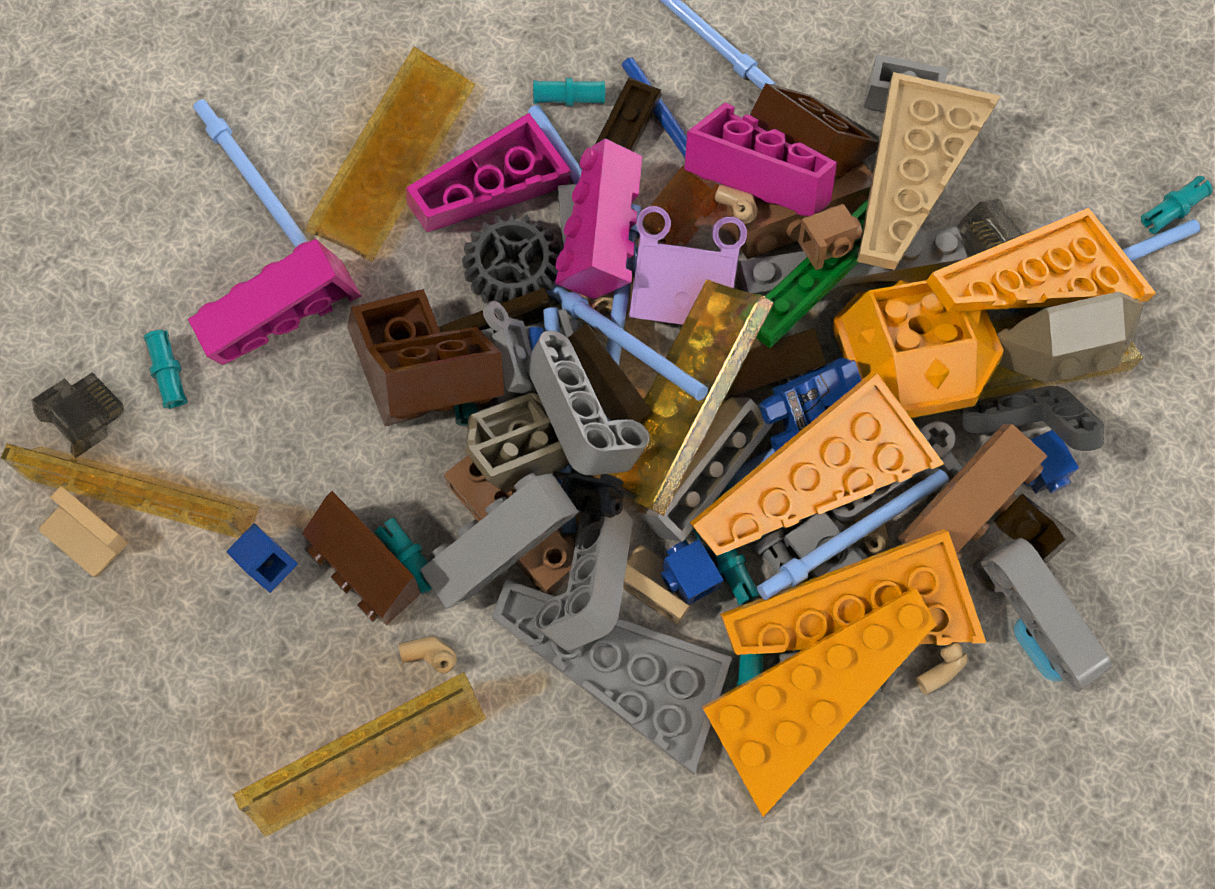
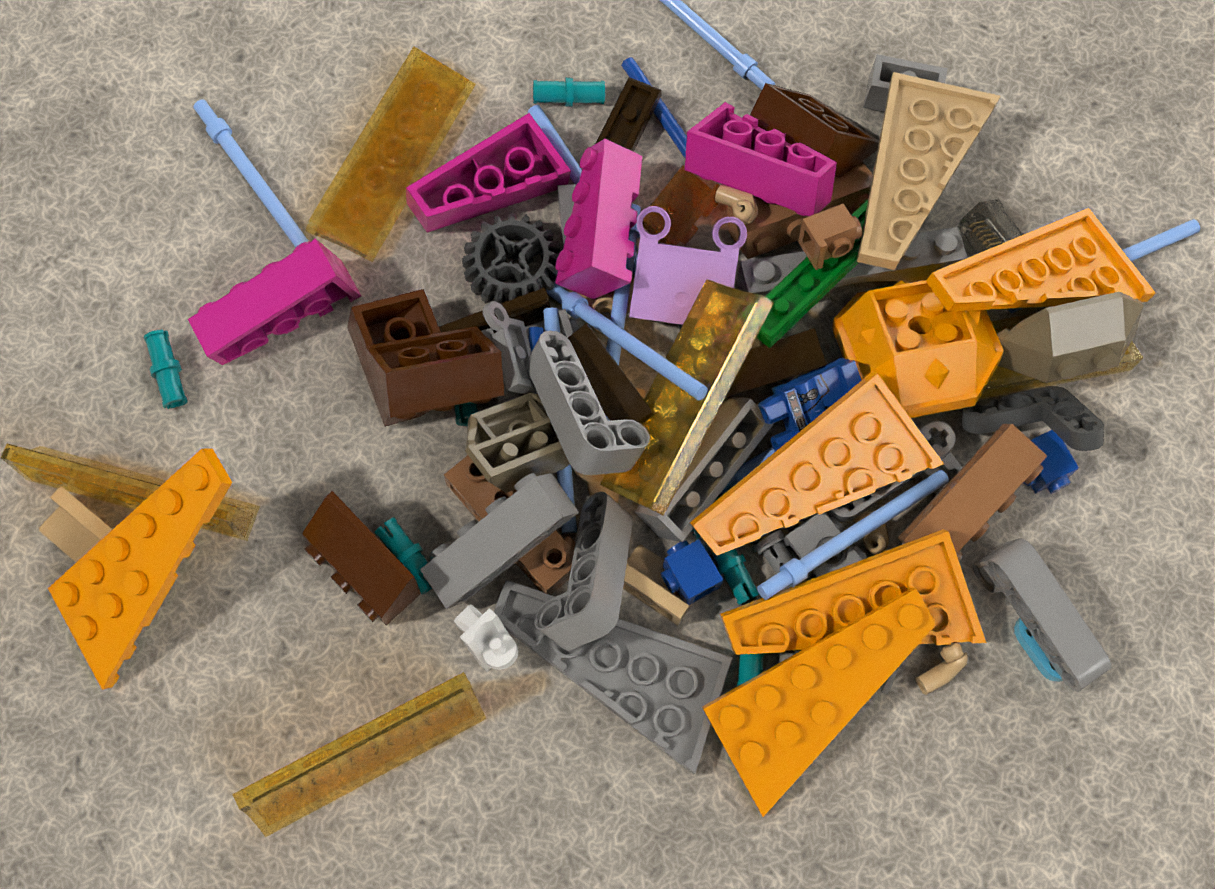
clear smoke piece [31,372,124,458] -> none
blue brick [226,523,298,593] -> none
tan arm [399,636,457,673] -> none
black hinge [553,469,636,518] -> none
dark brown slope [994,493,1076,563] -> none
teal pin [1141,175,1213,234] -> none
none -> light orange wing [48,448,232,690]
none -> white hips [454,604,518,672]

